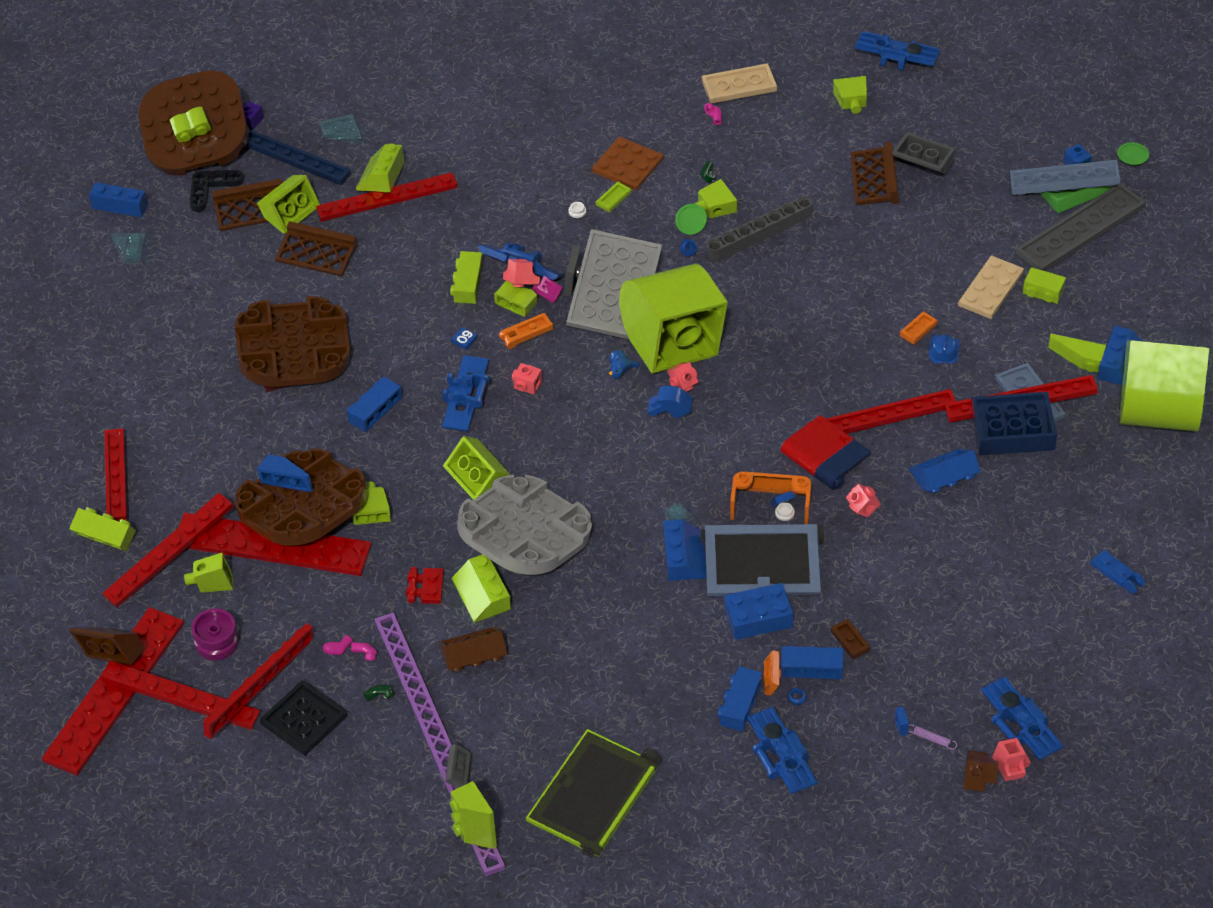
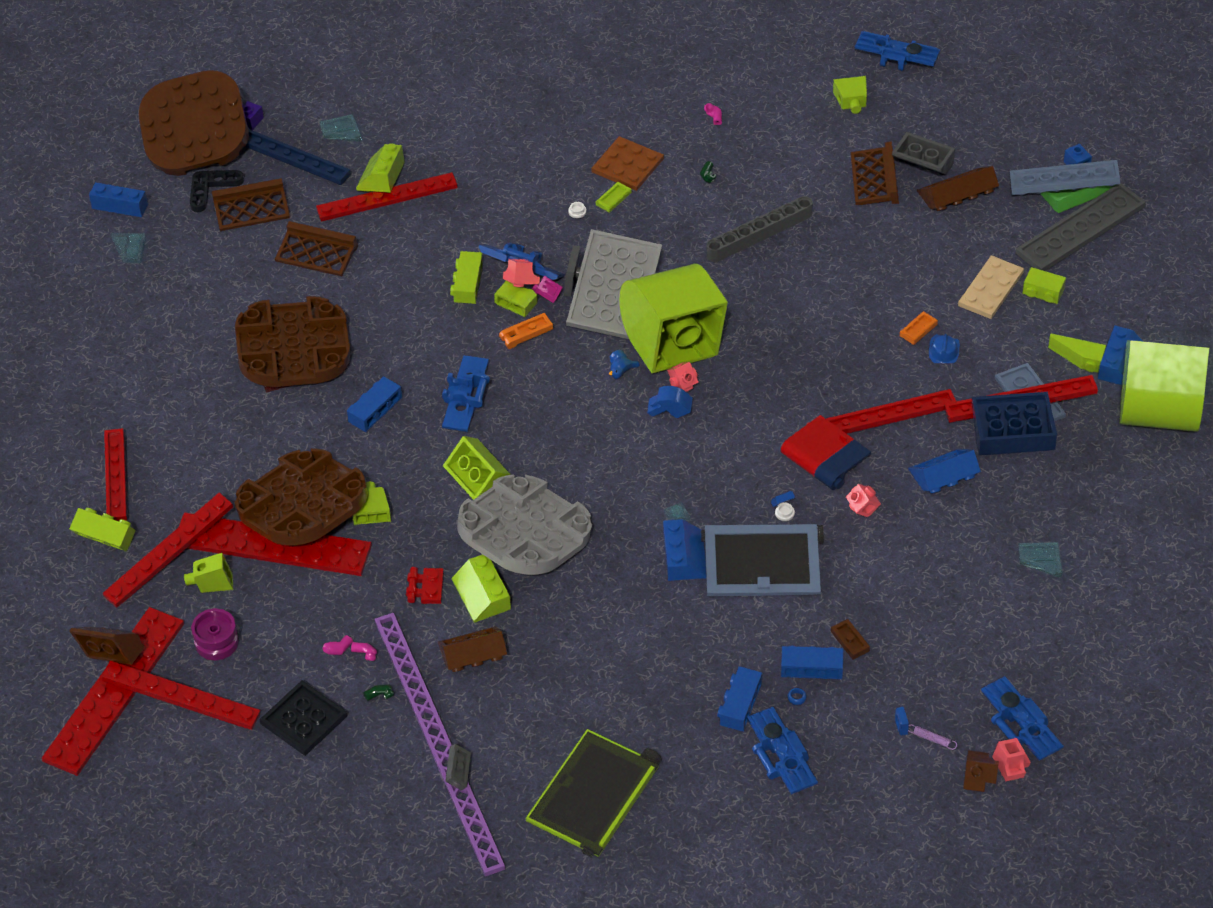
lime brick [170,106,211,142] -> none
red plate [203,623,313,739] -> none
lime slope [257,175,320,233] -> none
blue slope [257,454,313,492] -> none
lime slope [449,781,497,849] -> none
blue tile [451,327,477,350] -> none
coral brick [512,363,542,395] -> none
bright green piece [675,204,707,235] -> none
blue plate [680,239,697,257] -> none
lime torso [694,179,737,218] -> none
tan plate [702,63,777,104] -> none
blue brick [724,583,793,640] -> none
orange windscreen [730,472,812,524] -> none
orange plate [764,650,781,695] -> none
blue hinge [1091,550,1146,594] -> none
bright green piece [1117,142,1149,165] -> none
none -> reddish brown slope [917,166,999,211]
none -> clear light blue wing [1018,542,1062,578]

